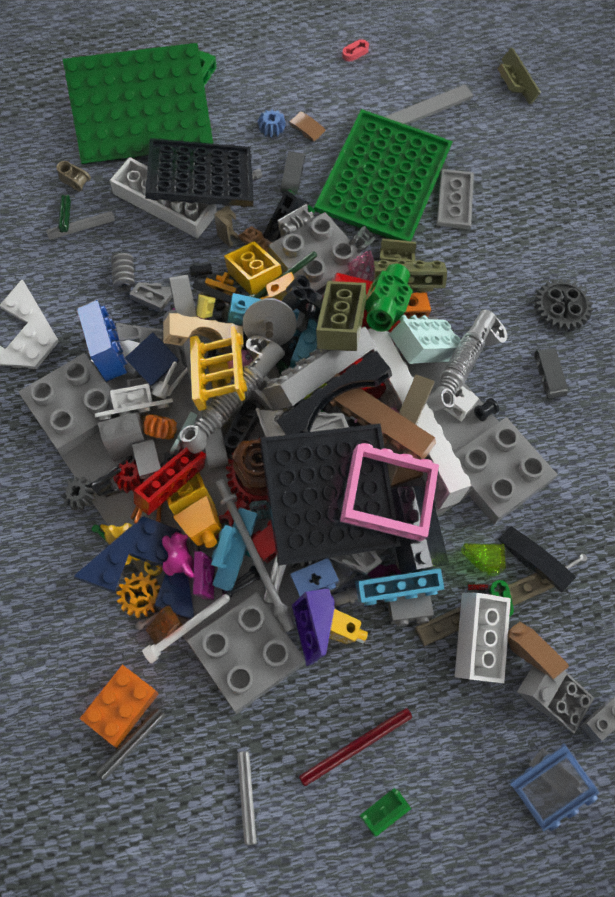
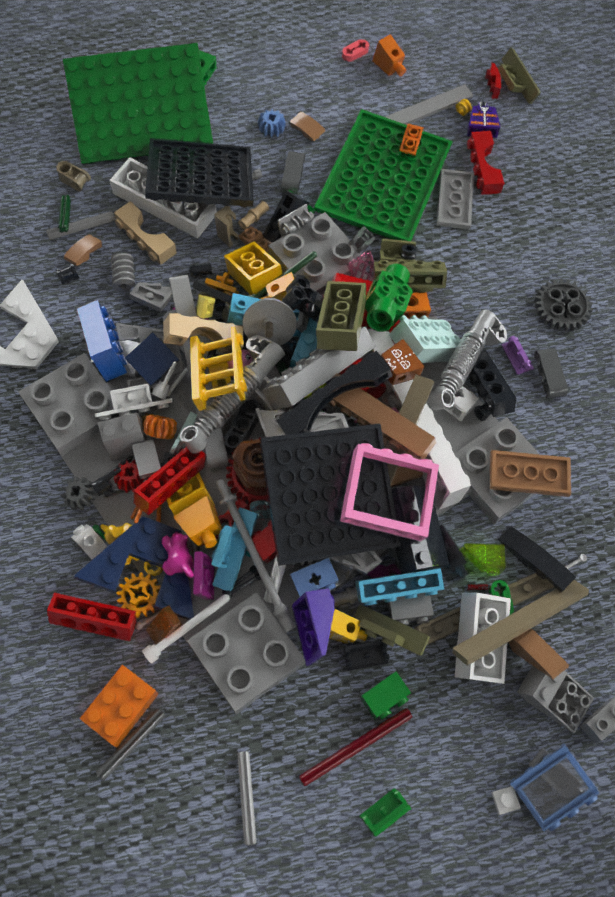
none -> red brick [47,593,136,641]
none -> black bush [56,263,79,285]
none -> medium nougat slope [64,234,102,266]
none -> white bracket [71,524,108,560]
none -> tan arch [114,201,177,265]
none -> tan pin [238,201,269,230]
none -> black hinge [343,640,389,671]
none -> olive bracket [353,605,430,656]
none -> green brick [360,671,411,720]
none -> orange torso [372,34,407,77]
none -> dark orange torso [381,339,425,385]
none -> orange slope [399,123,424,156]
none -> black bush [401,244,417,260]
none -> black hinge [440,524,471,578]
none -> dark tan tile [452,580,589,666]
none -> yellow bush [456,99,472,116]
none -> dark purple torso [467,101,500,138]
none -> red arch [467,131,504,195]
none -> black brick [469,350,517,417]
none -> red slope [485,63,501,99]
none -> medium nougat tile [489,450,571,497]
none -> white plate [491,786,521,815]
none -> medium lavender hinge [501,336,534,375]

